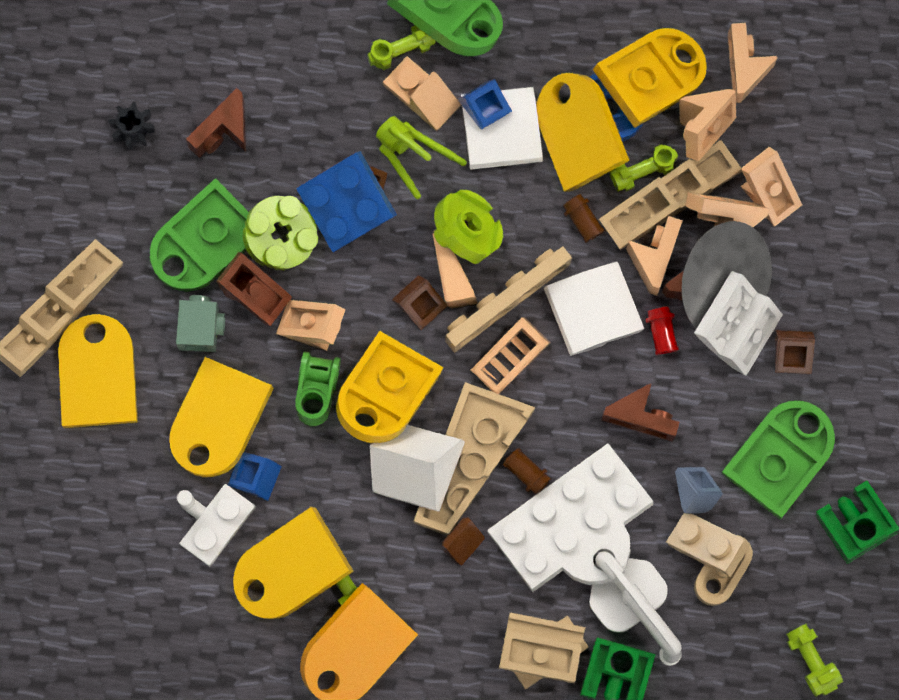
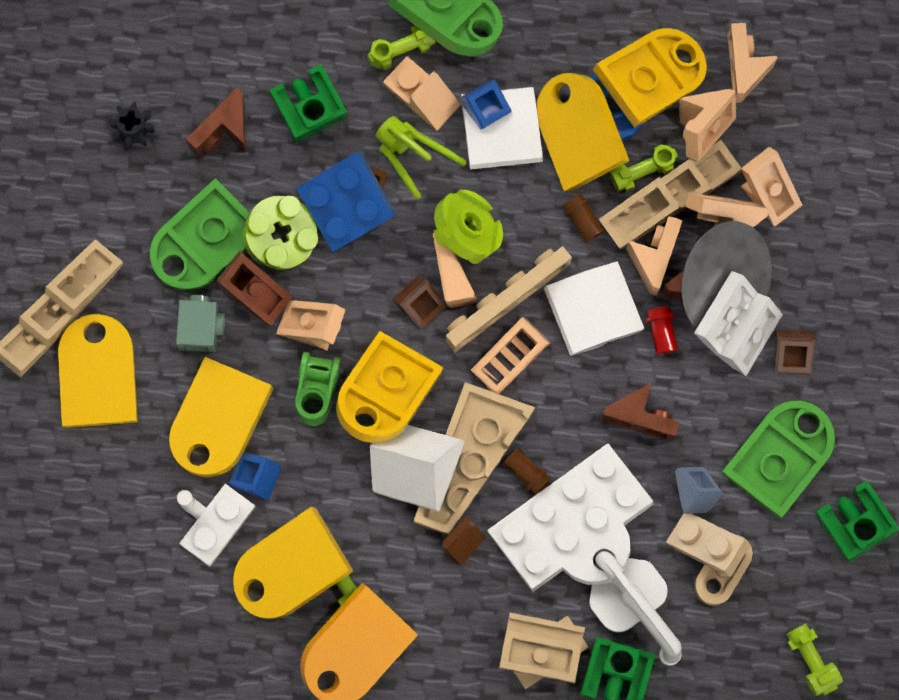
none -> green brick [269,64,348,144]

